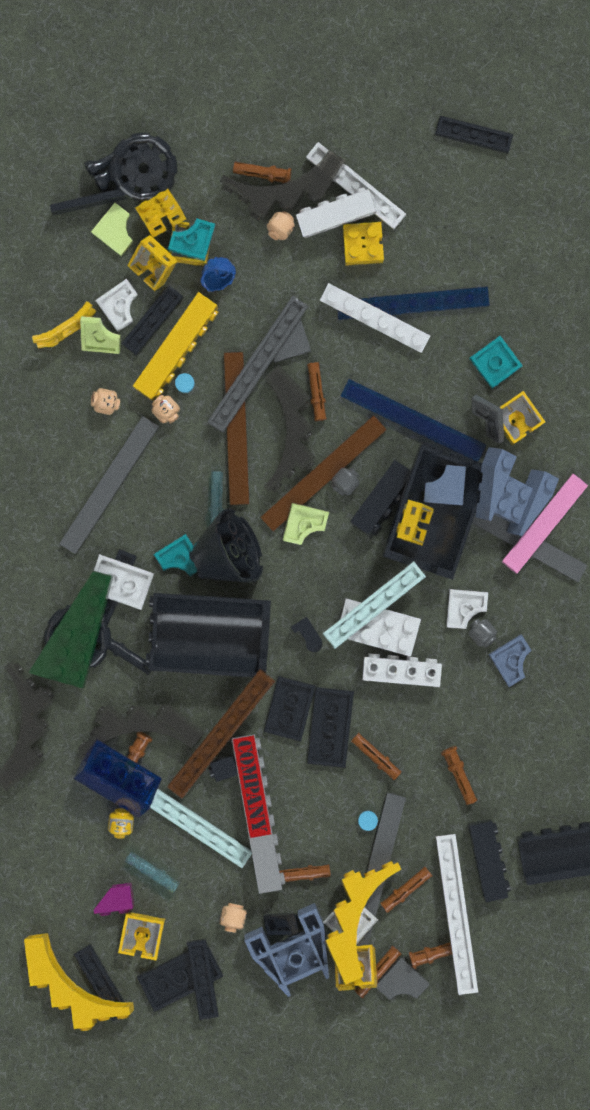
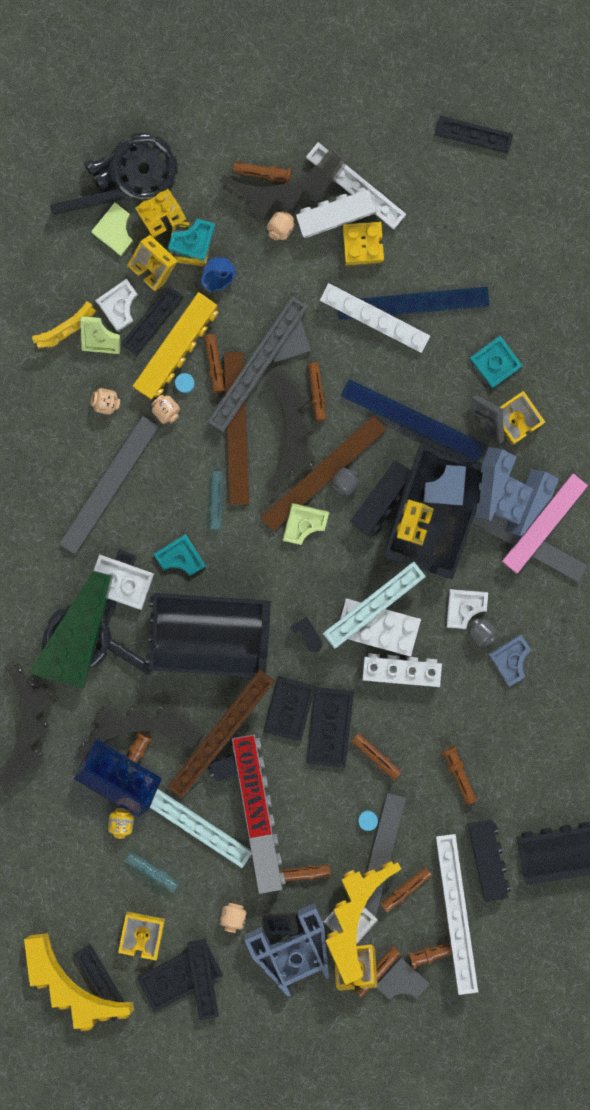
magenta slope [94,883,135,916] -> none
black cone [189,509,263,583] -> none
none -> dark orange pin [204,334,225,393]

